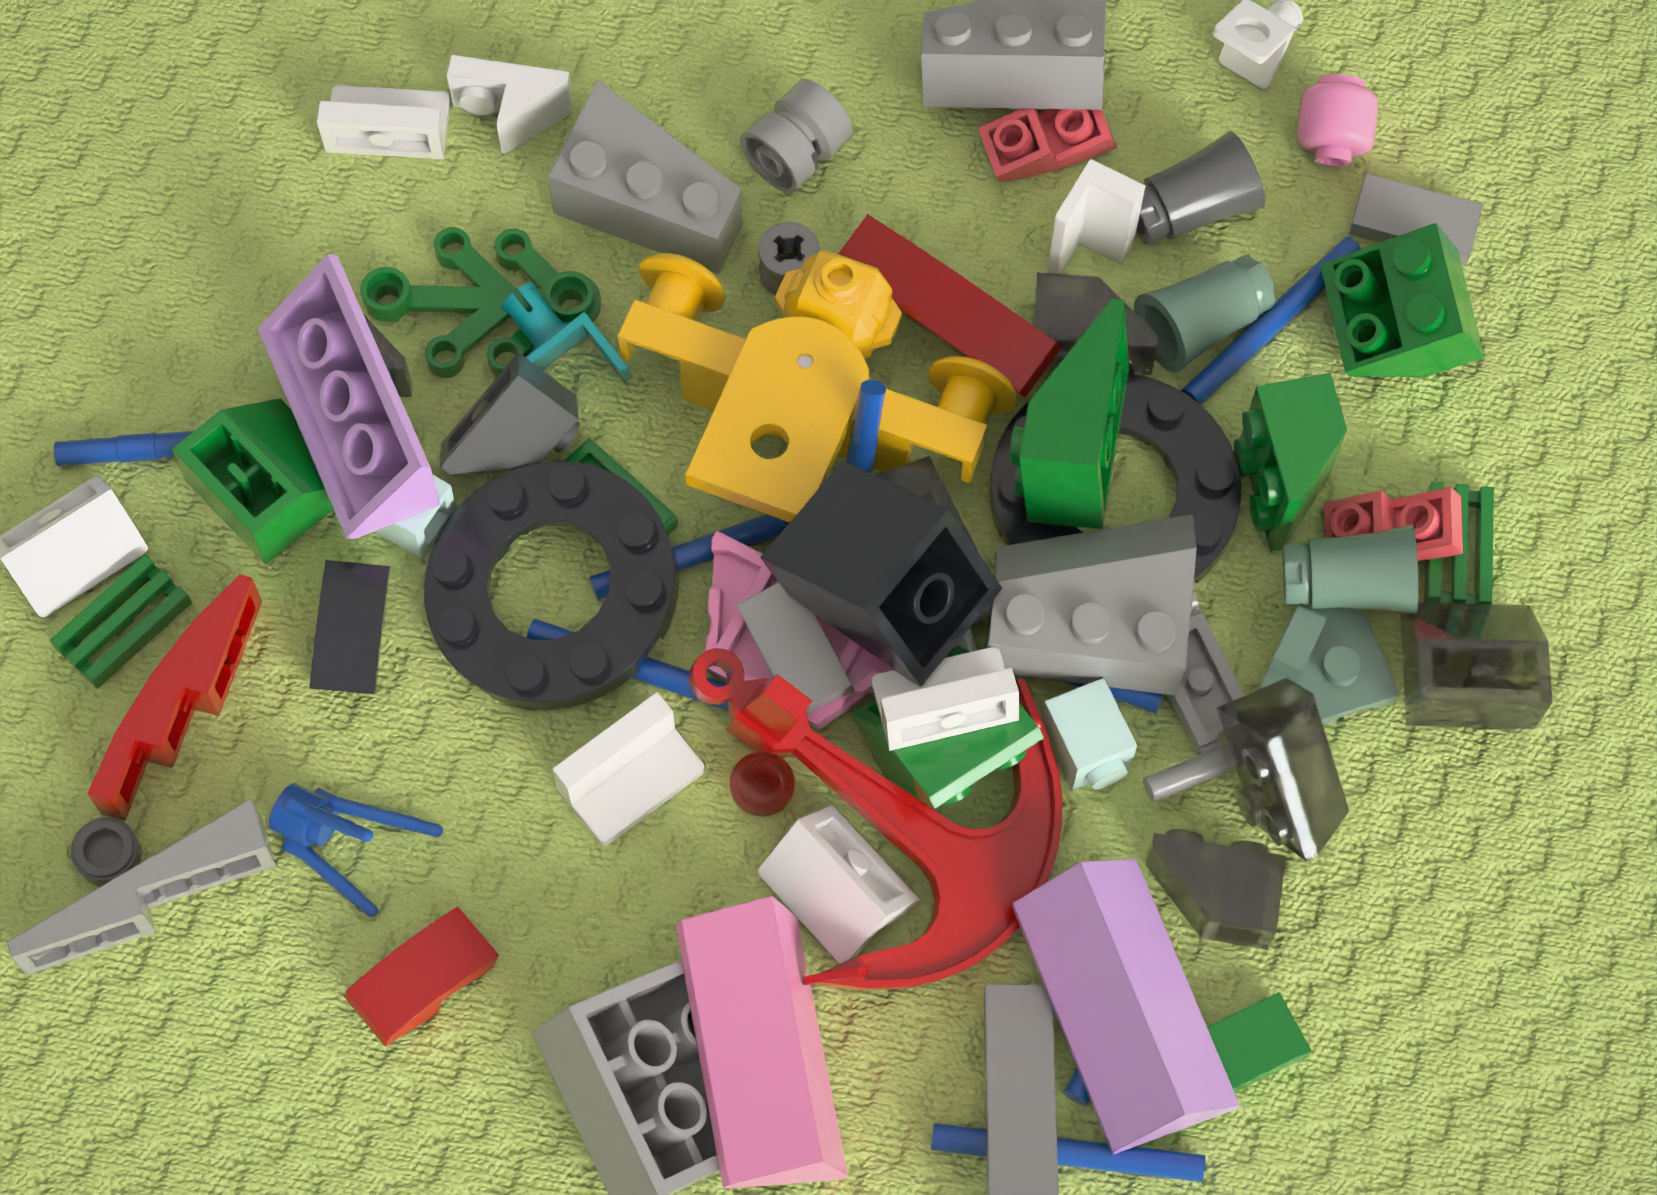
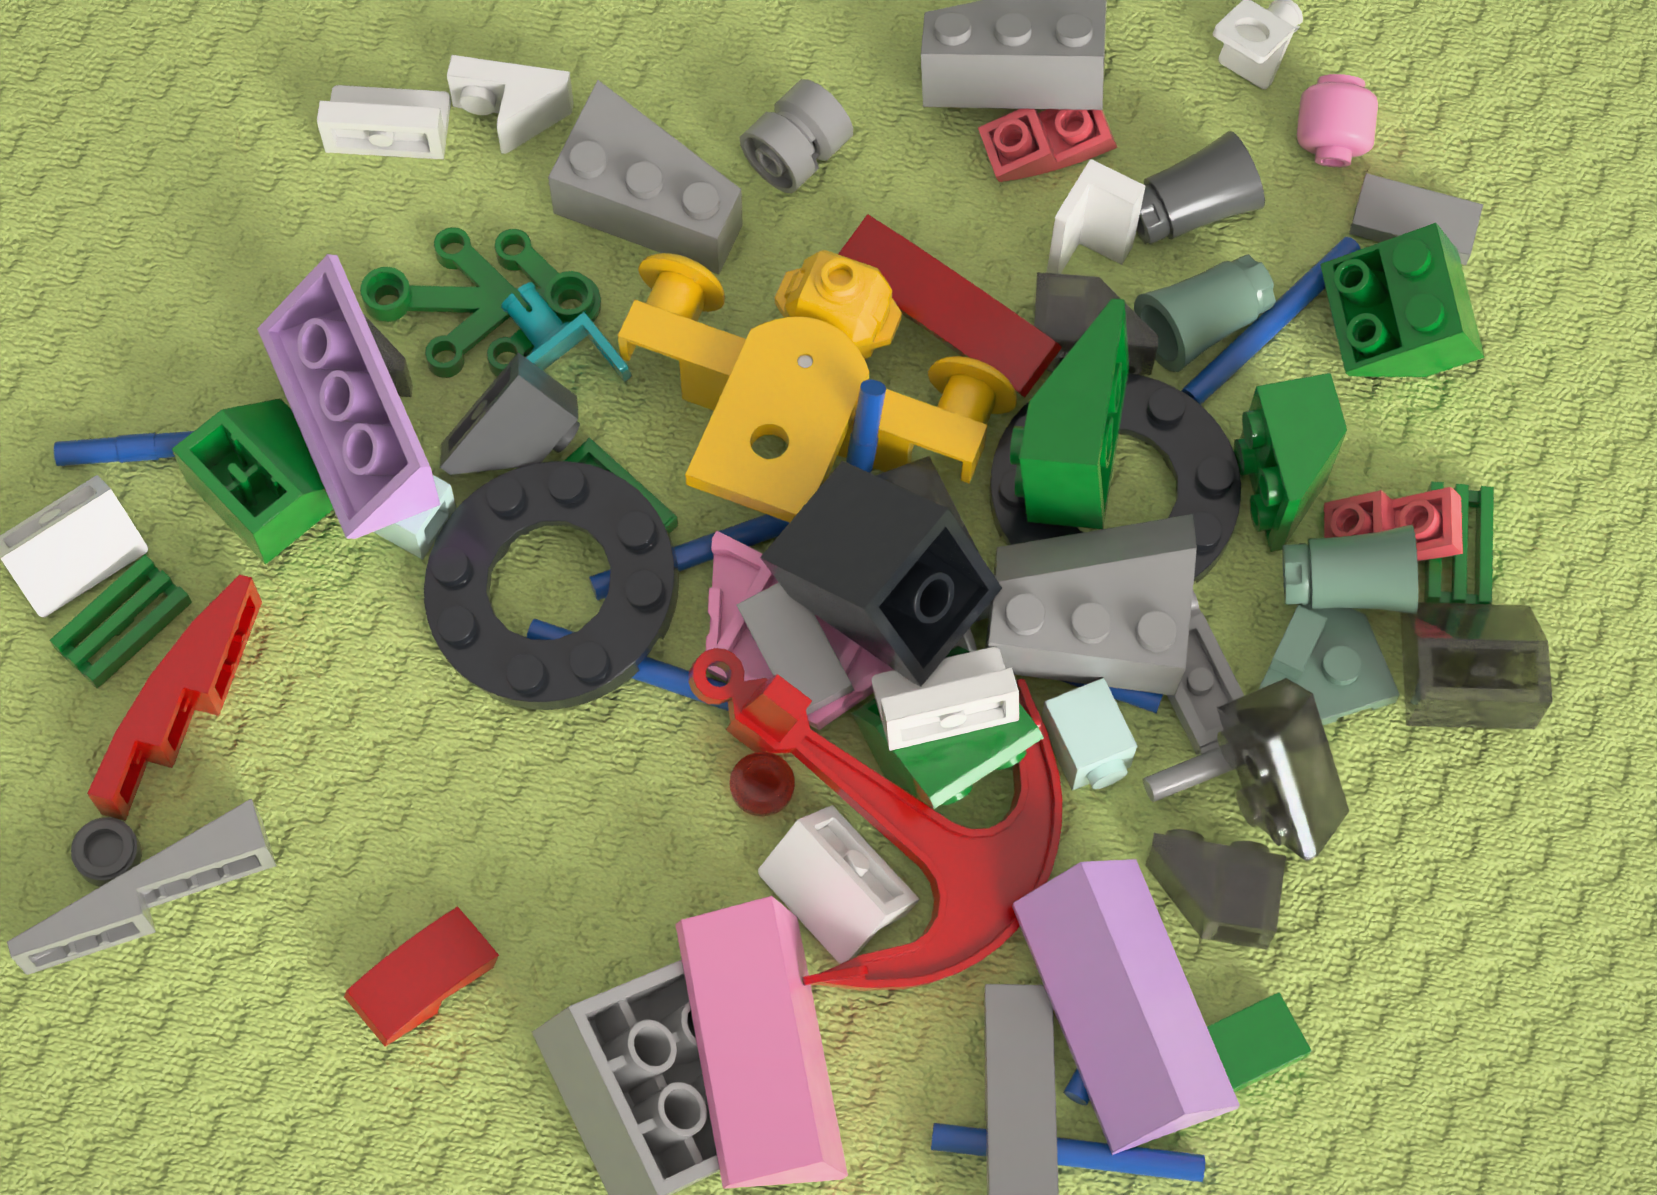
blue plant [269,783,443,917] -> none
black slope [309,560,390,694] -> none
white panel [552,692,704,846] -> none
flat silver wheel [758,222,820,295] -> none

